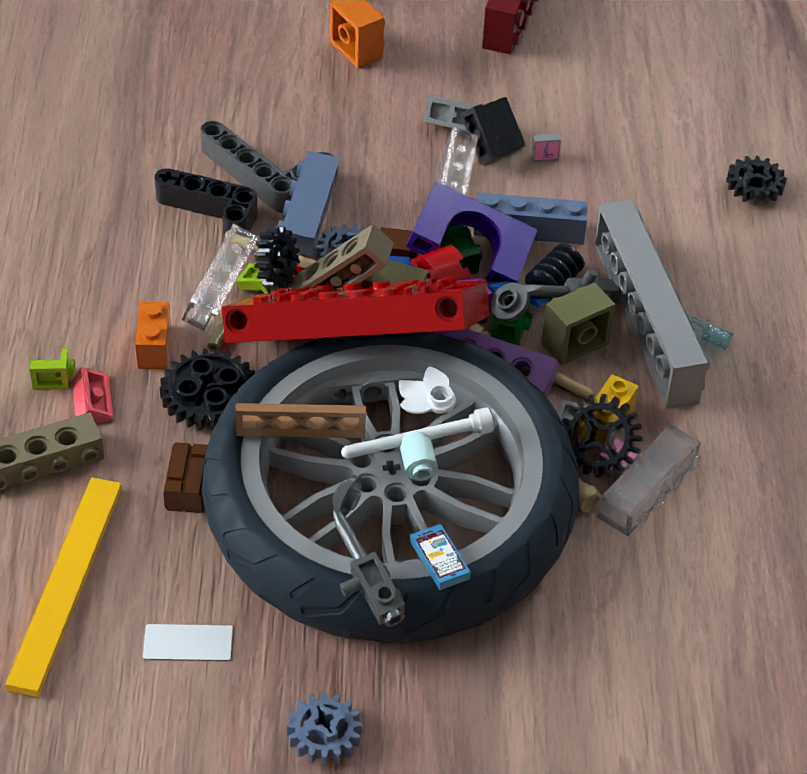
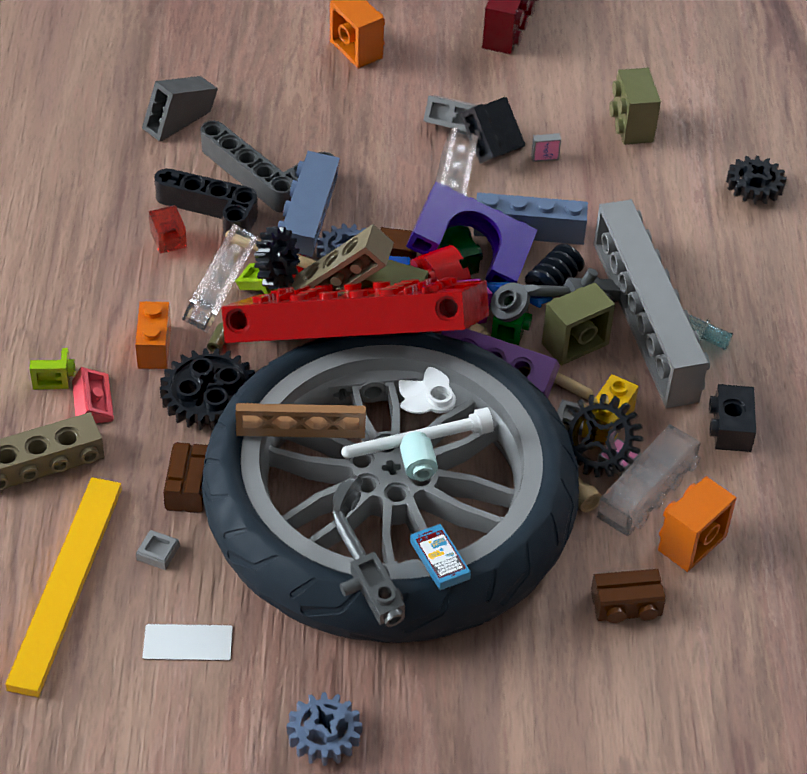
none -> light grey tile [136,530,180,570]
none -> dark grey slope [142,76,218,141]
none -> clear red brick [148,205,187,254]
none -> reddish brown brick [591,569,666,623]
none -> olive brick [609,67,661,145]
none -> orange brick [658,476,737,572]
none -> black brick [709,384,756,452]

